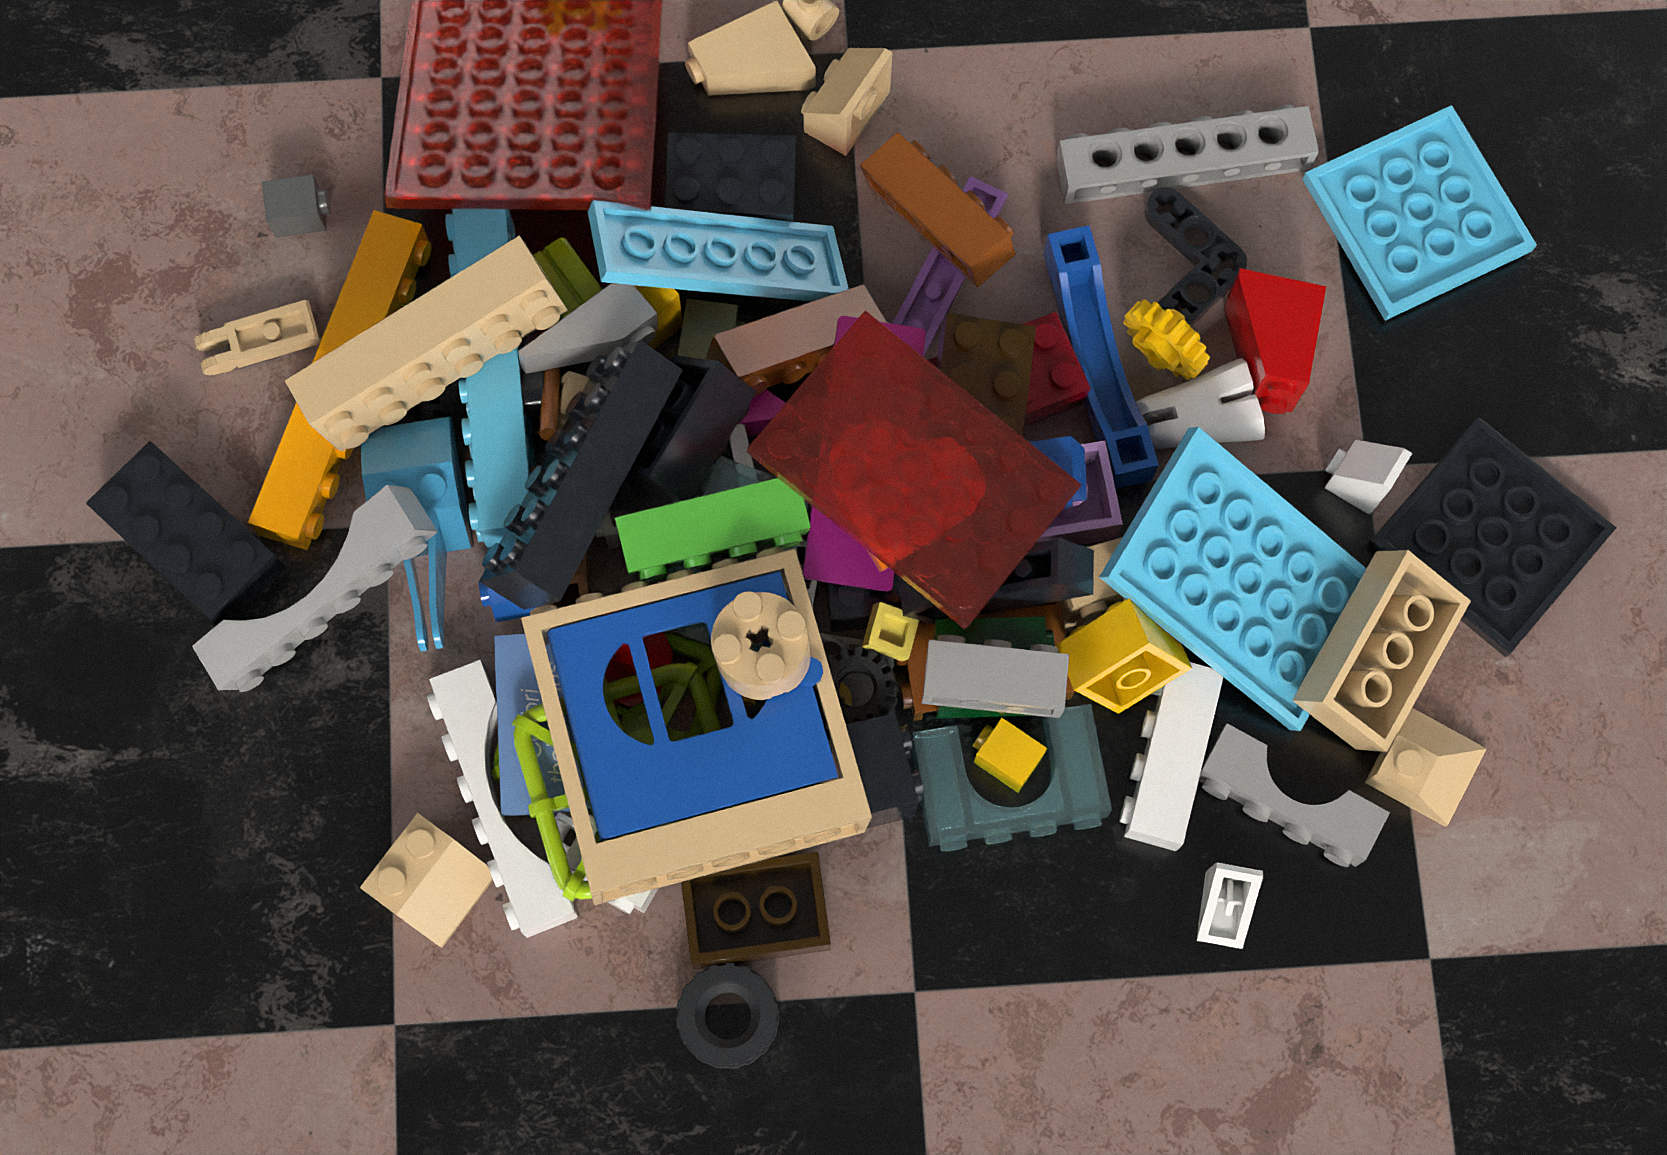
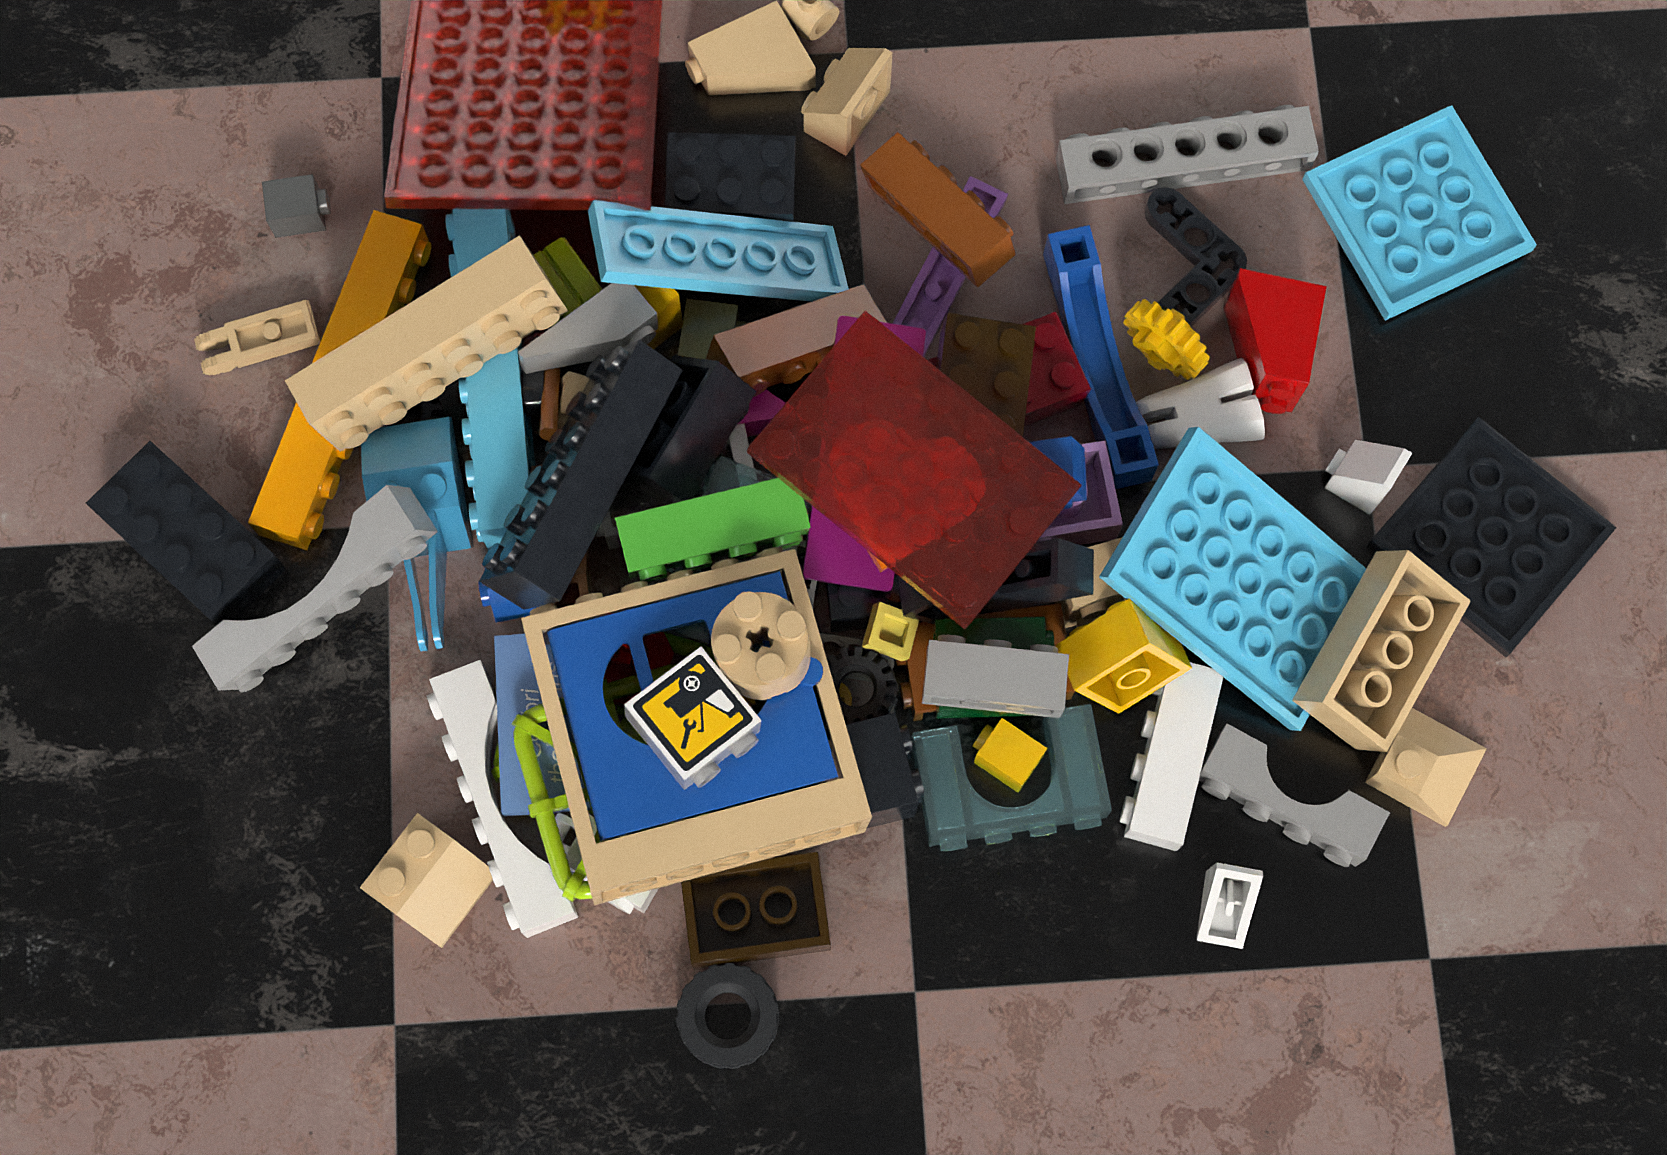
none -> piece [624,647,761,790]

